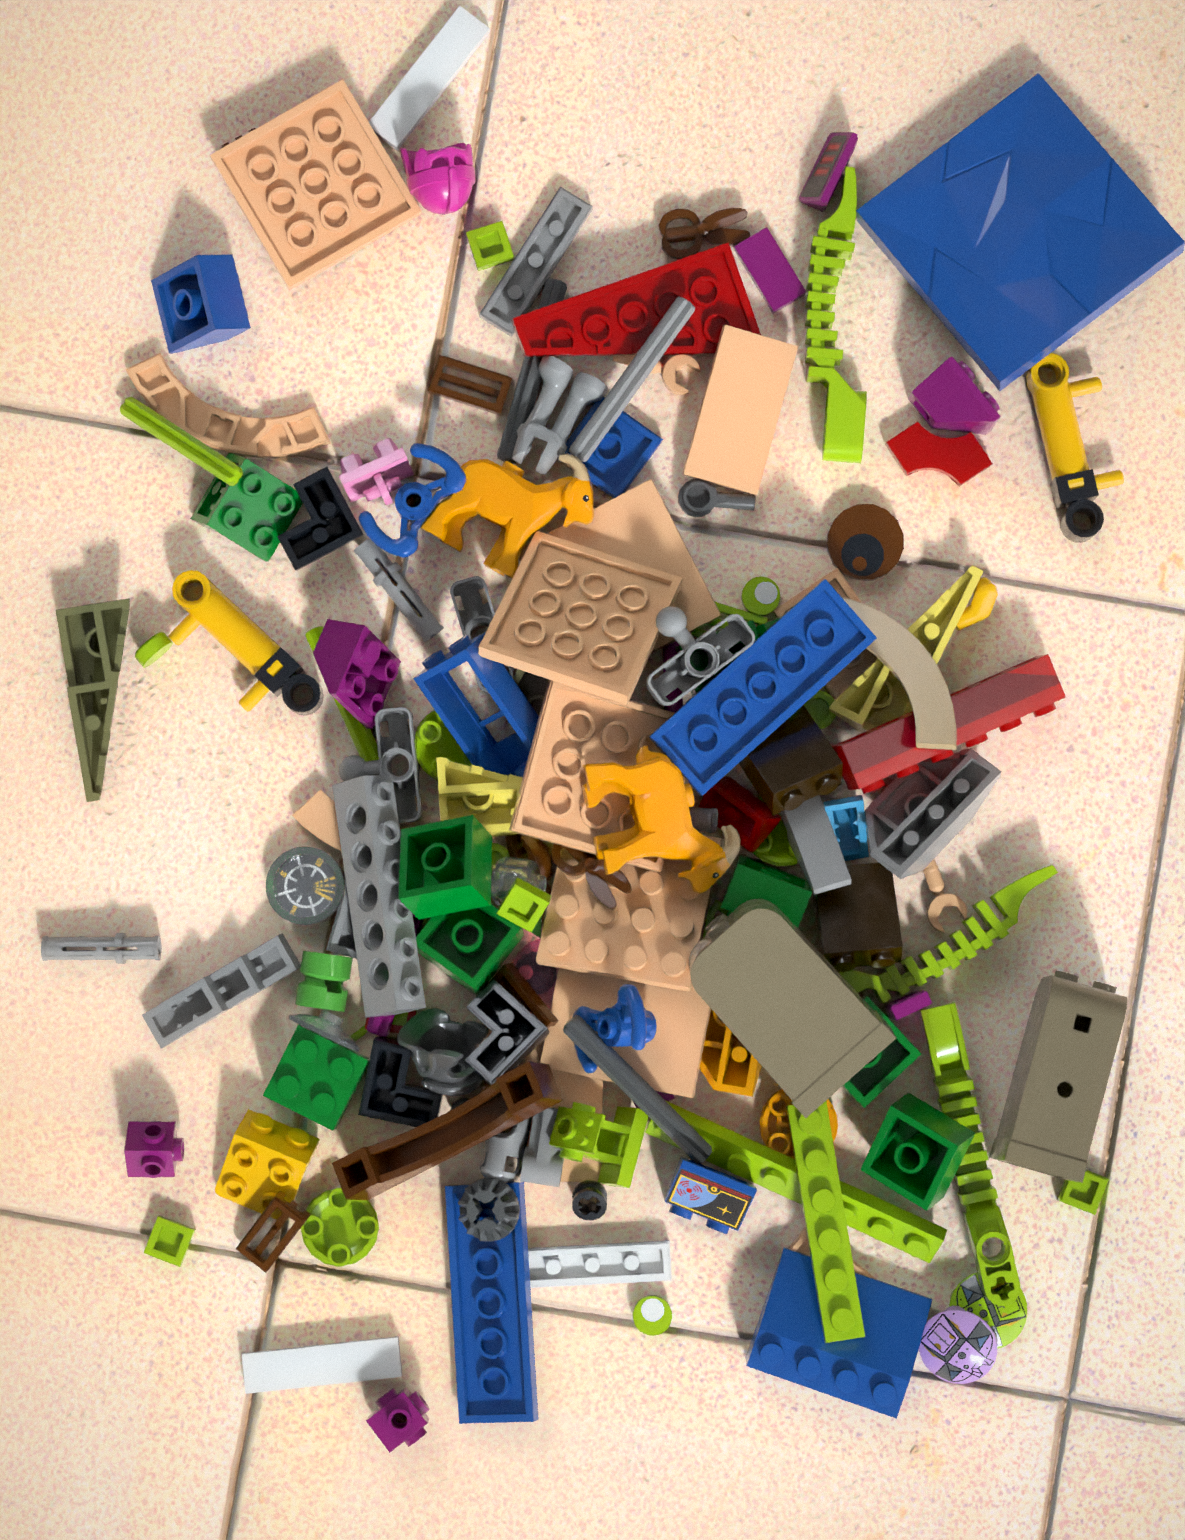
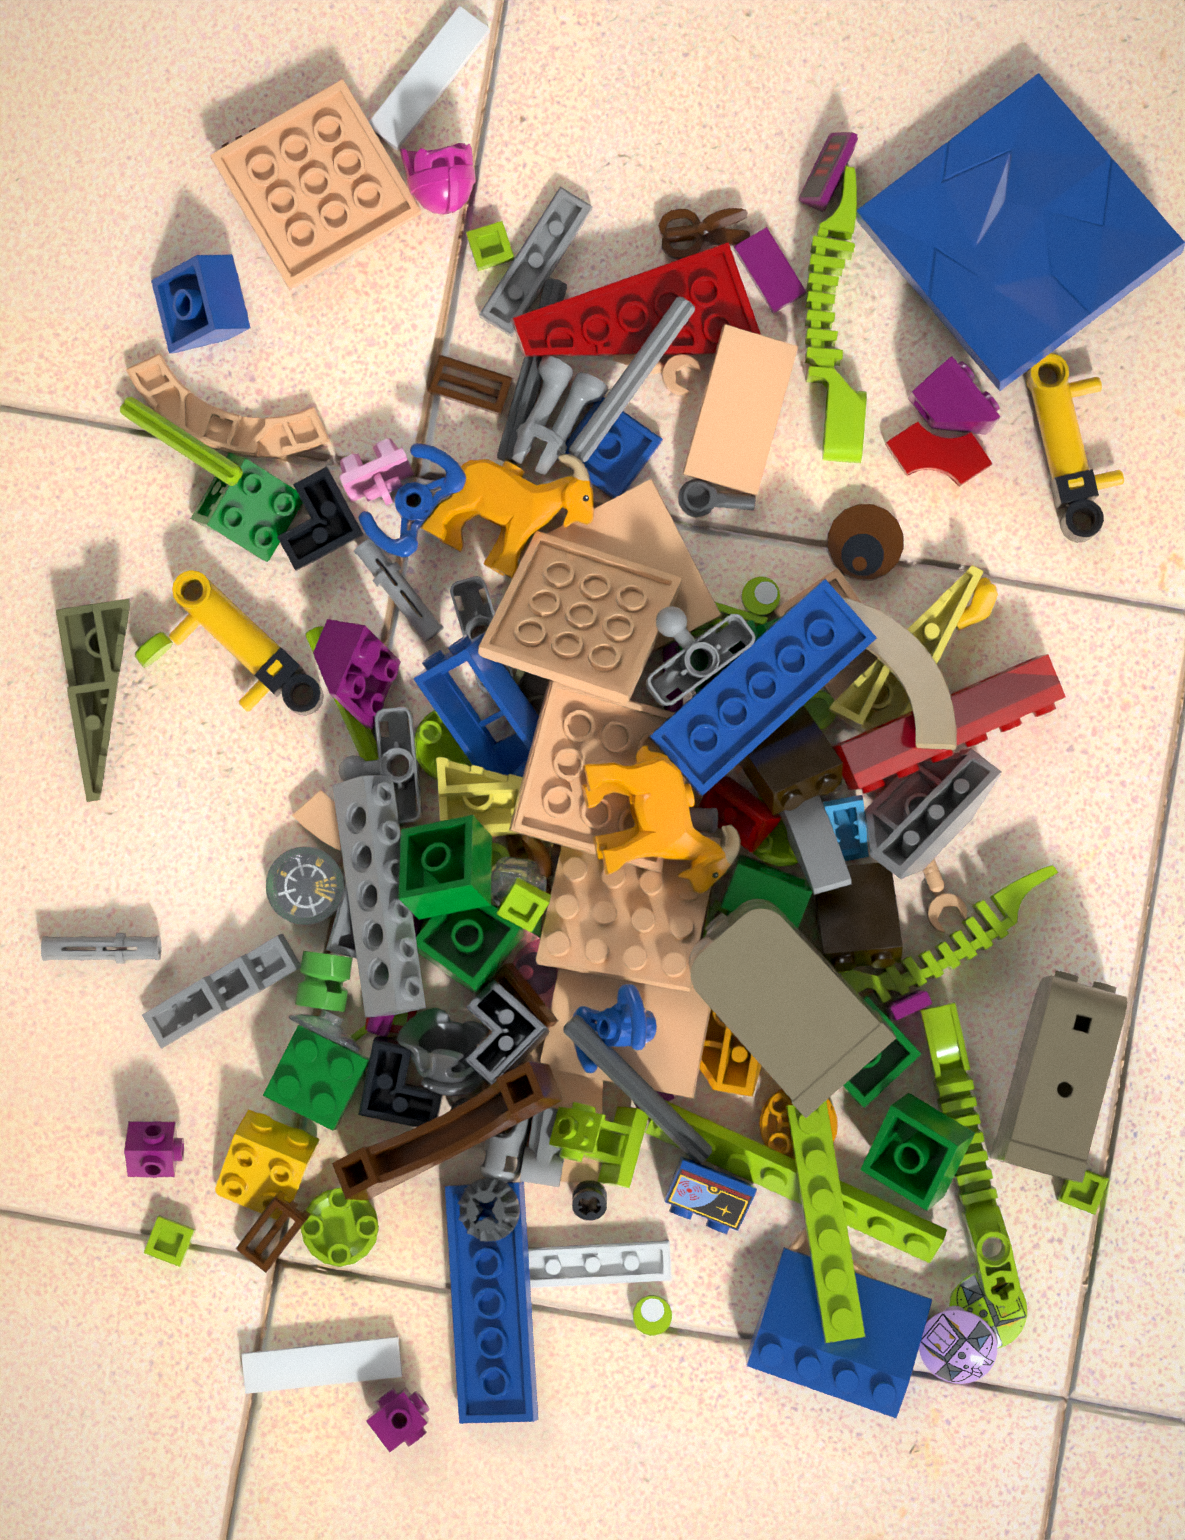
reddish brown piece [551,843,632,910] -> none

